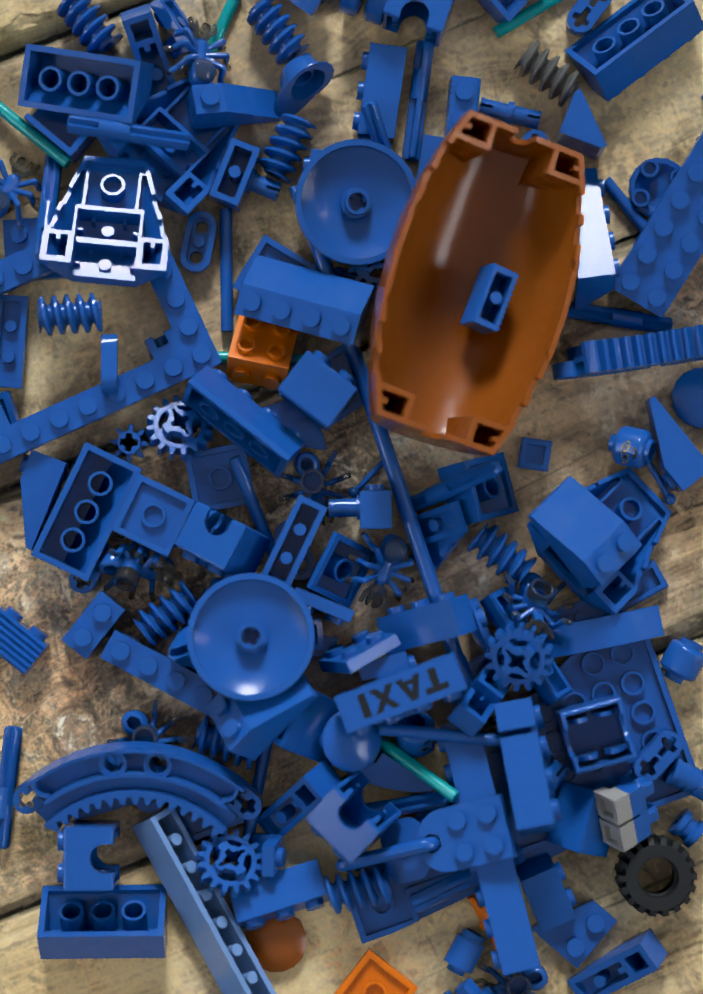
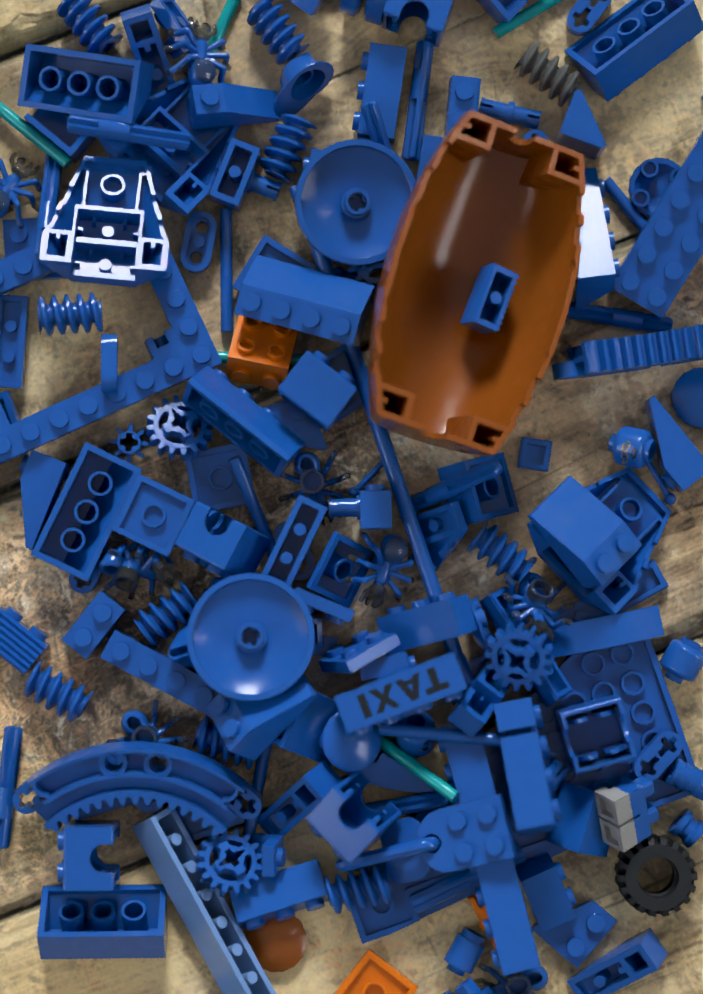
none -> blue piece [24,660,95,723]

